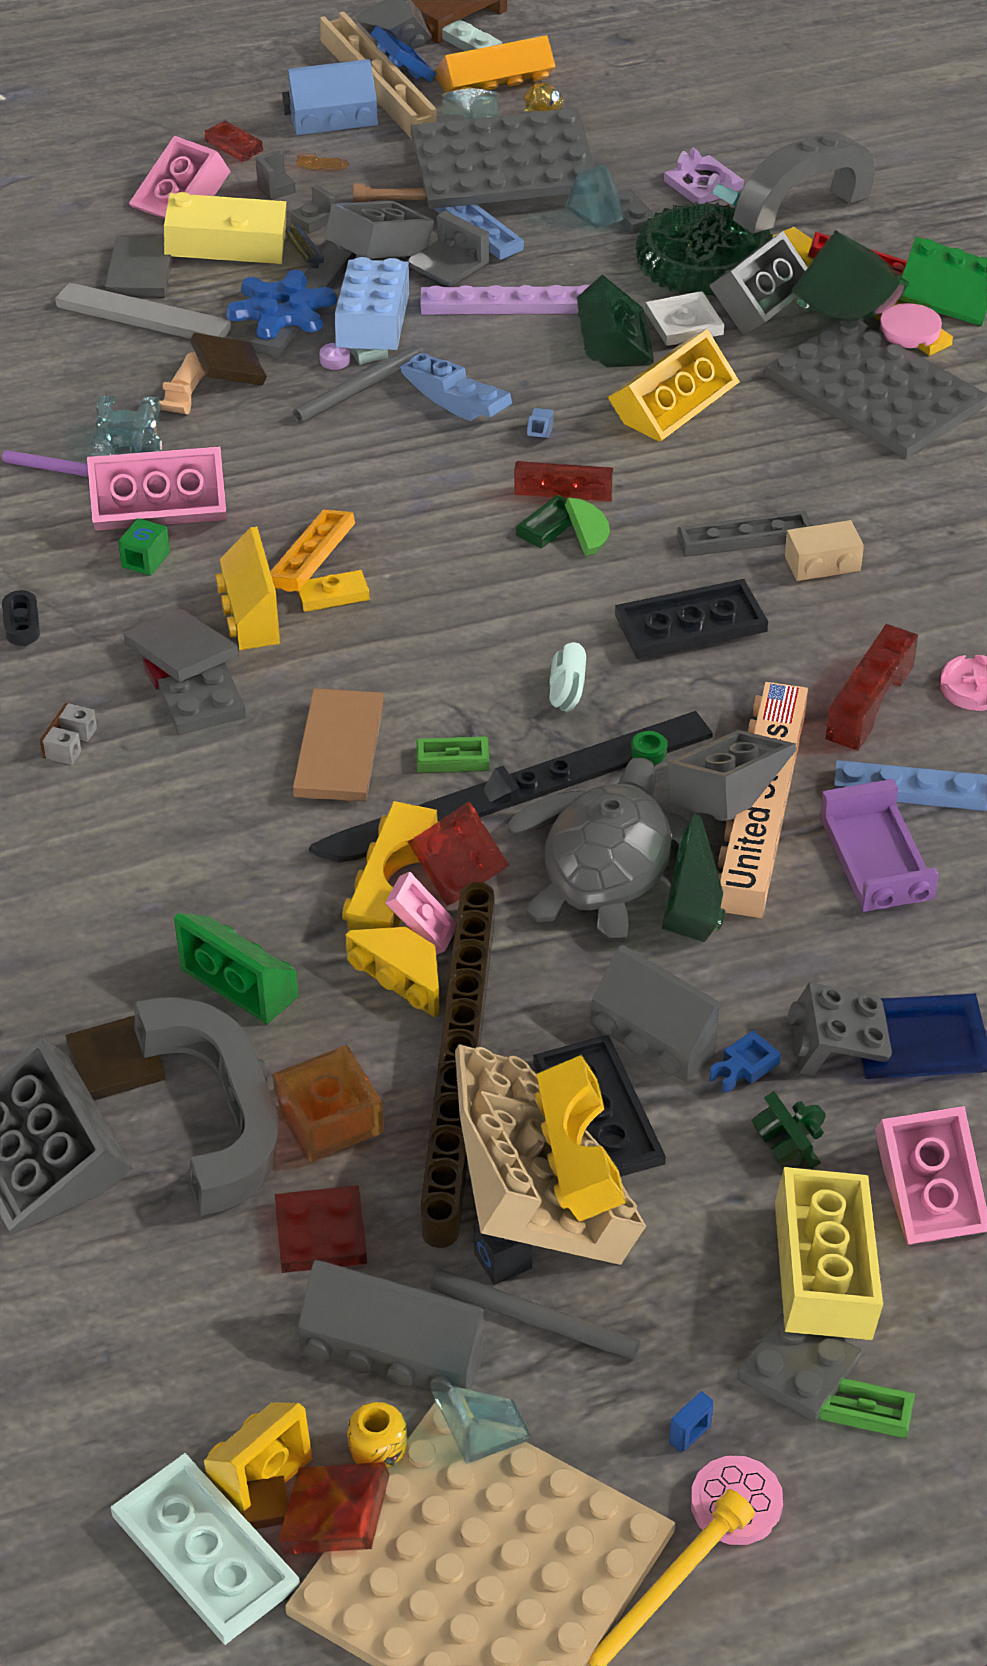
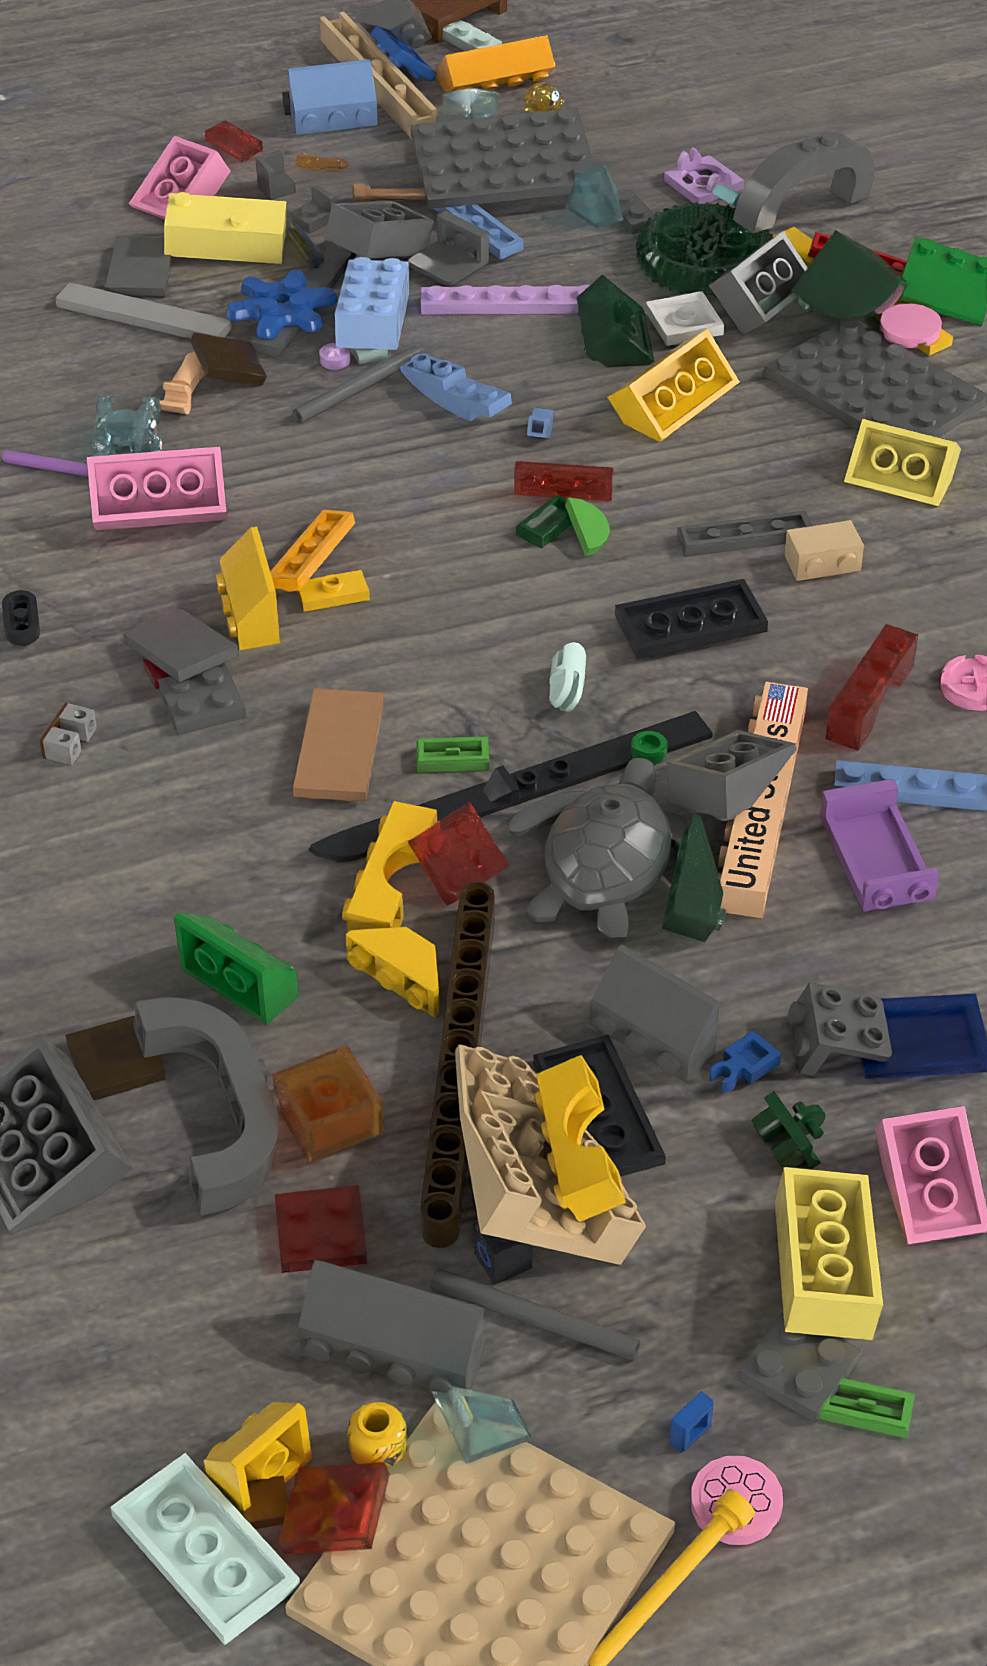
green brick [118,518,170,576] -> none
bright pink plate [385,872,456,954] -> none
none -> light yellow slope [844,419,961,506]

